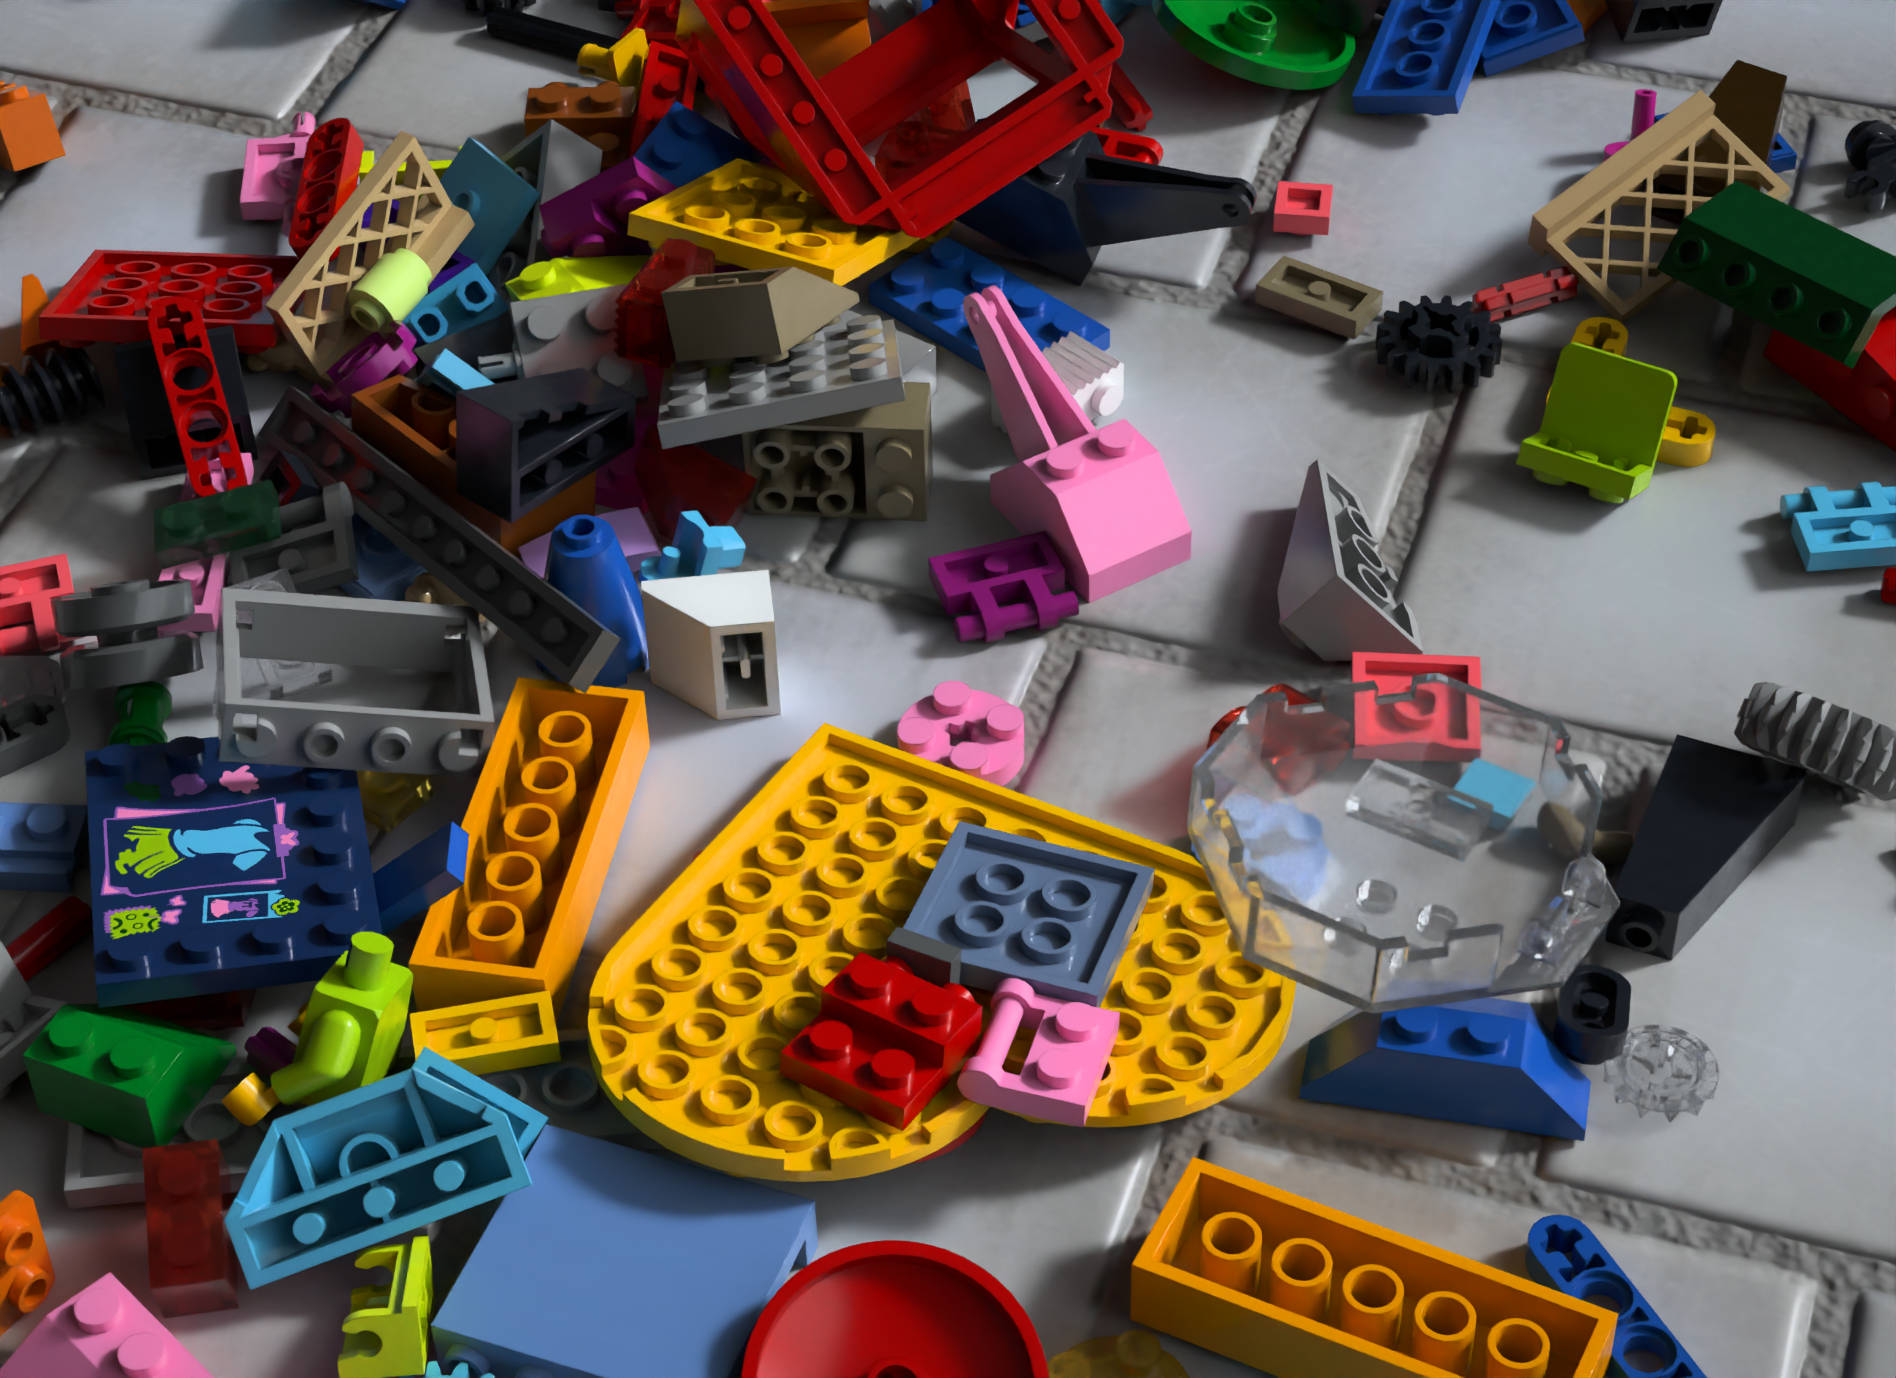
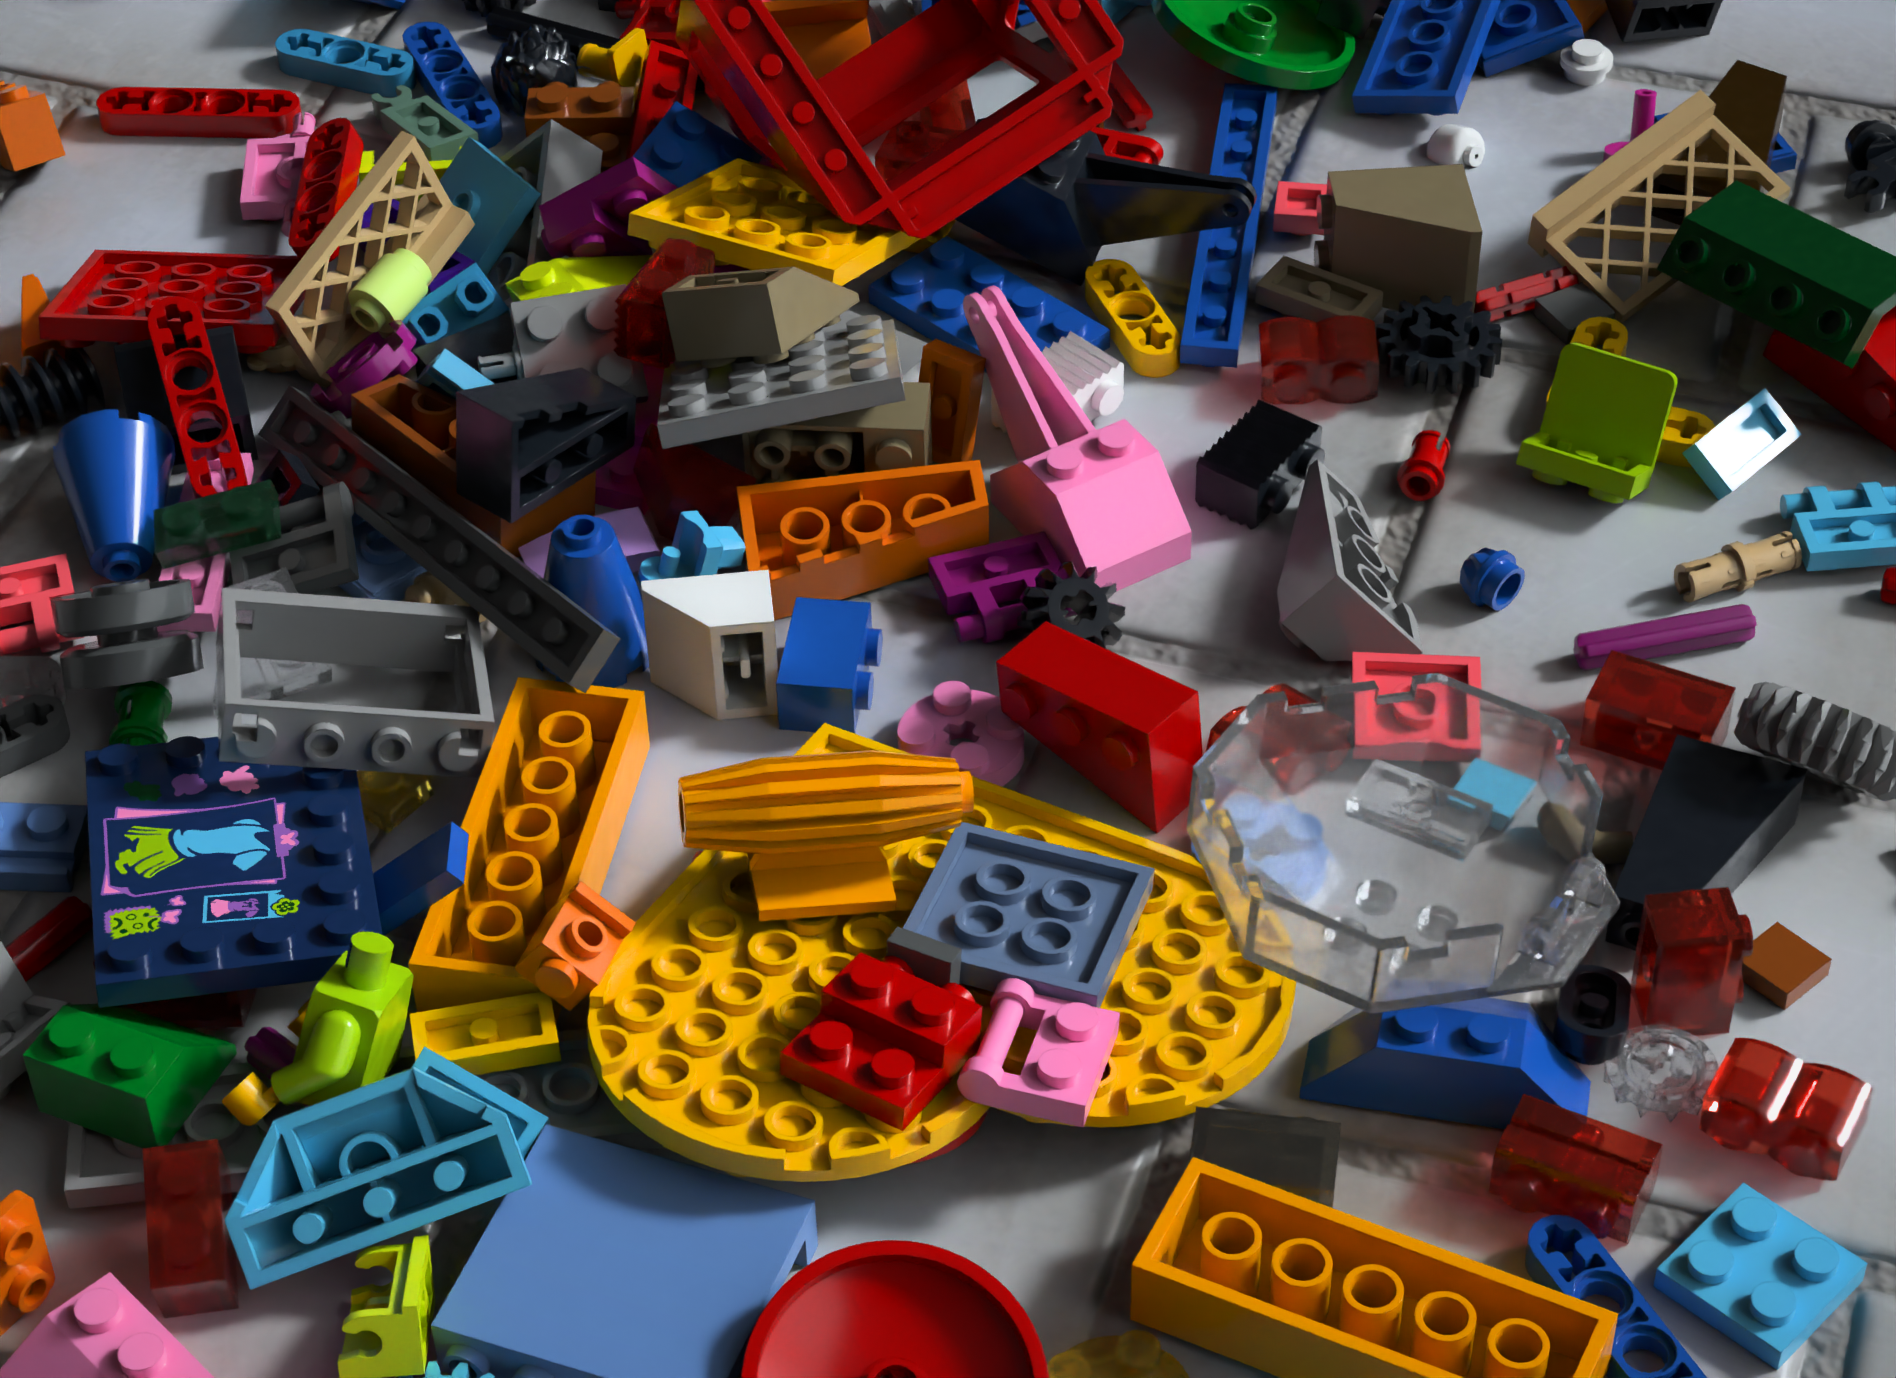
none -> blue cone [53,409,175,582]
none -> red beam [96,87,303,139]
none -> dark azure beam [275,29,416,98]
none -> sand green plate [371,85,479,161]
none -> blue beam [402,22,503,149]
none -> black hair [491,24,578,116]
none -> orange brick [514,881,636,1011]
none -> light orange plate [678,750,974,921]
none -> orange wedge [737,460,989,621]
none -> blue brick [776,597,883,733]
none -> orange plate [919,339,986,464]
none -> red wedge [996,621,1205,834]
none -> black gear [1017,561,1126,649]
none -> yellow beam [1085,259,1181,378]
none -> blue plate [1180,83,1278,368]
none -> clear smoke brick [1188,1106,1341,1208]
none -> black brick [1195,399,1325,530]
none -> clear red brick [1258,315,1379,404]
none -> dark tan slope [1314,164,1482,313]
none -> red pin [1397,430,1451,501]
none -> white piece [1426,124,1485,167]
none -> blue plate [1460,547,1525,611]
none -> clear red brick [1489,1094,1663,1244]
none -> dark grey tile [1534,282,1616,345]
none -> white plate [1560,39,1613,86]
none -> magenta axle [1573,604,1757,670]
none -> clear red brick [1580,650,1736,770]
none -> clear red brick [1630,887,1753,1041]
none -> medium azure plate [1653,1182,1867,1370]
none -> tan pin [1674,531,1802,603]
none -> tile [1682,388,1802,500]
none -> clear red brick [1699,1038,1873,1181]
none -> dark orange tile [1730,922,1832,1010]

